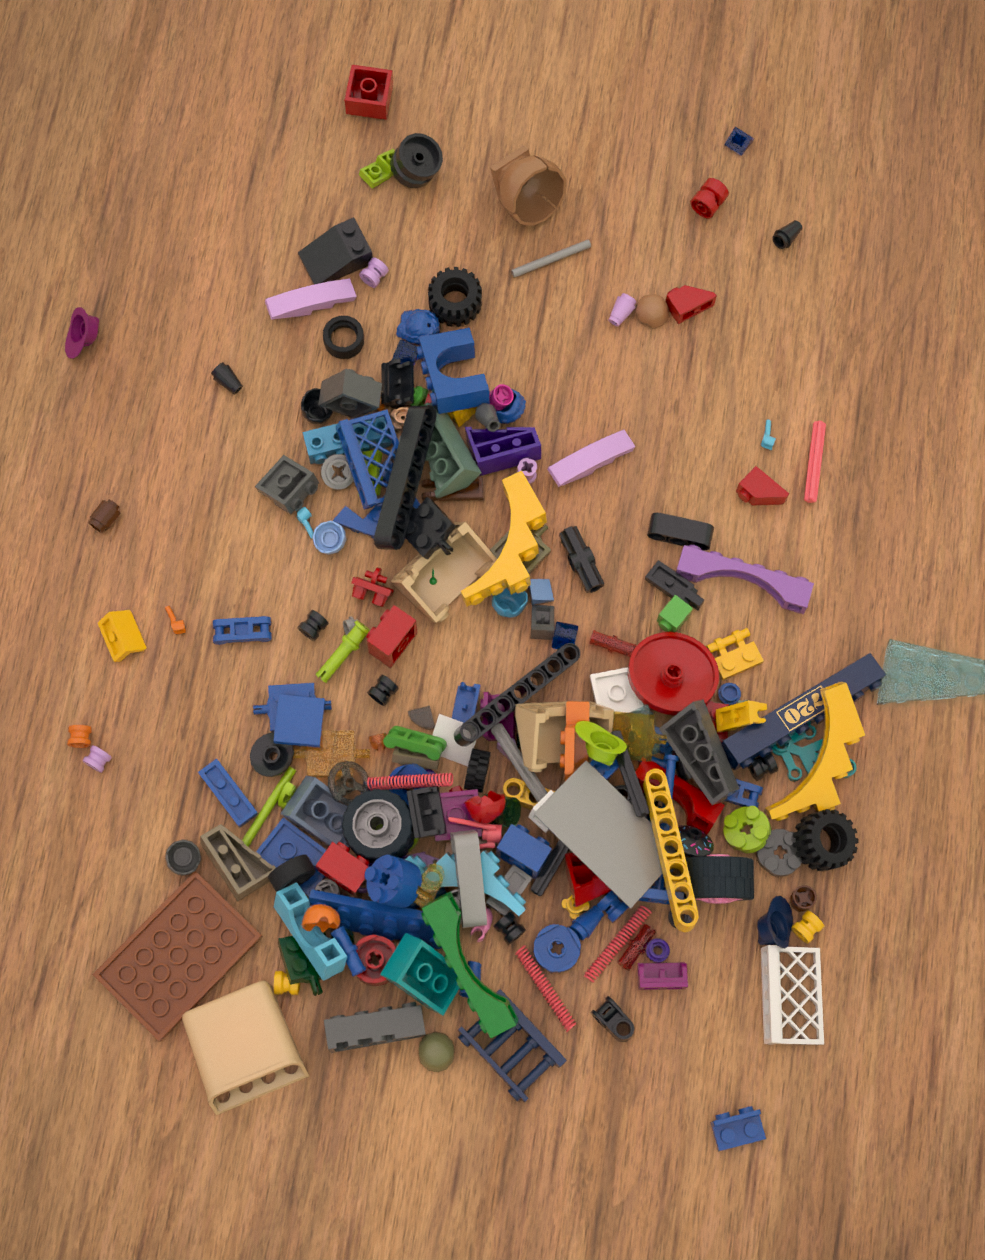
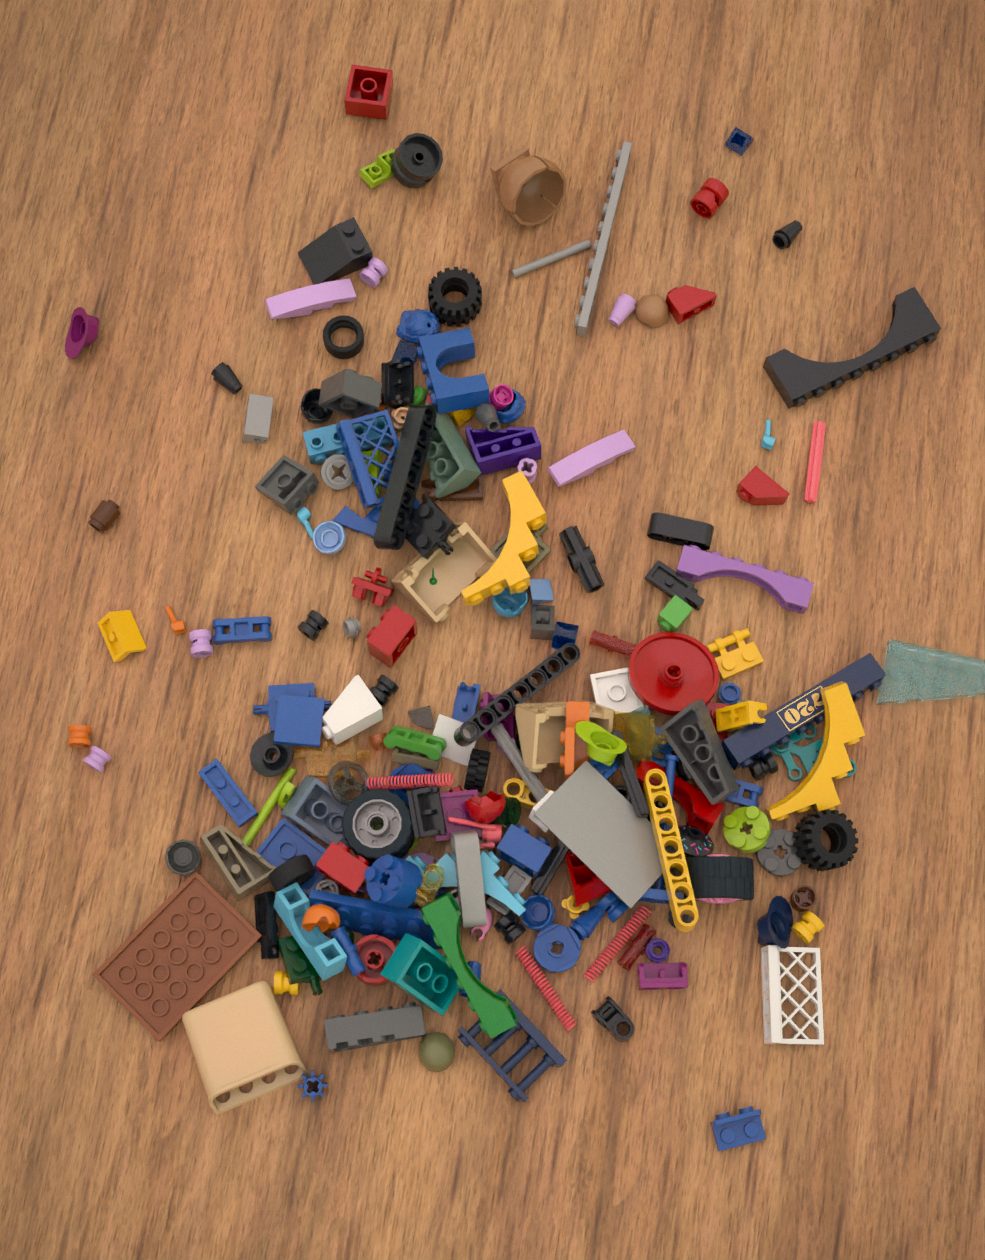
lime pin [316,620,370,683] -> none
none -> lavender wheel [189,629,214,658]
none -> light grey hinge [242,394,274,444]
none -> black hinge [254,891,279,959]
none -> blue gear [297,1069,328,1102]
none -> white slope [322,675,383,745]
none -> blue hair [521,894,556,930]
none -> light grey plate [574,141,632,337]
none -> black arch [763,287,941,409]

